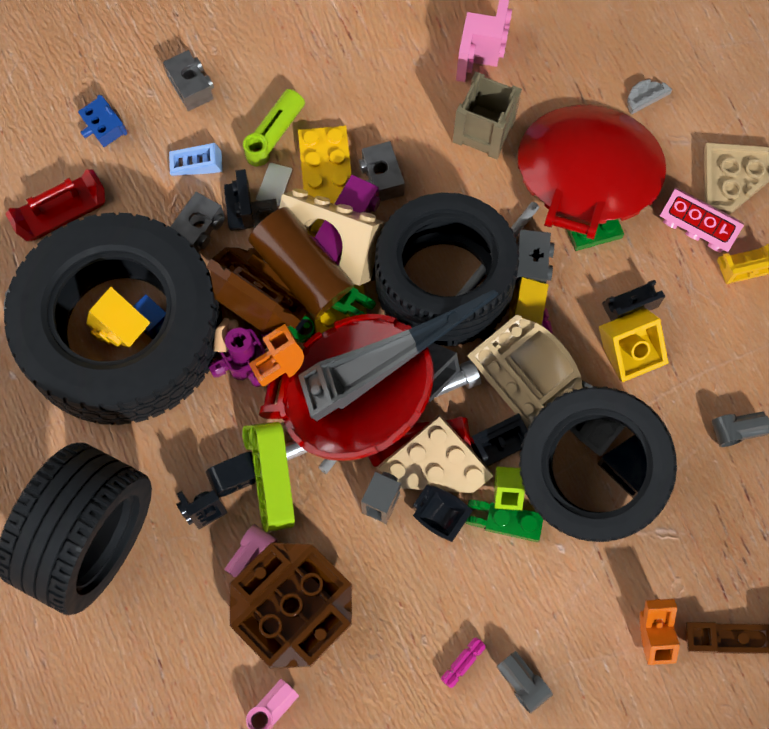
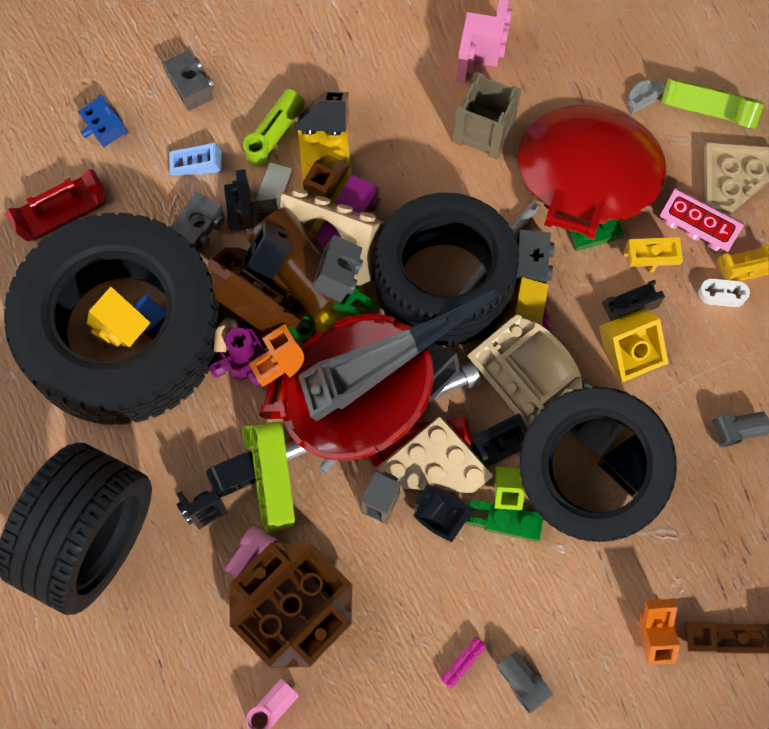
flat silver brick [359,141,405,202] -> none
none -> black hinge [242,221,293,286]
none -> black slope [296,91,349,135]
none -> reddish brown slope [303,154,350,200]
none -> dark grey brick [312,235,363,302]
none -> yellow panel [623,237,683,273]
none -> lime beam [661,78,764,129]
none -> white beam [698,279,750,307]

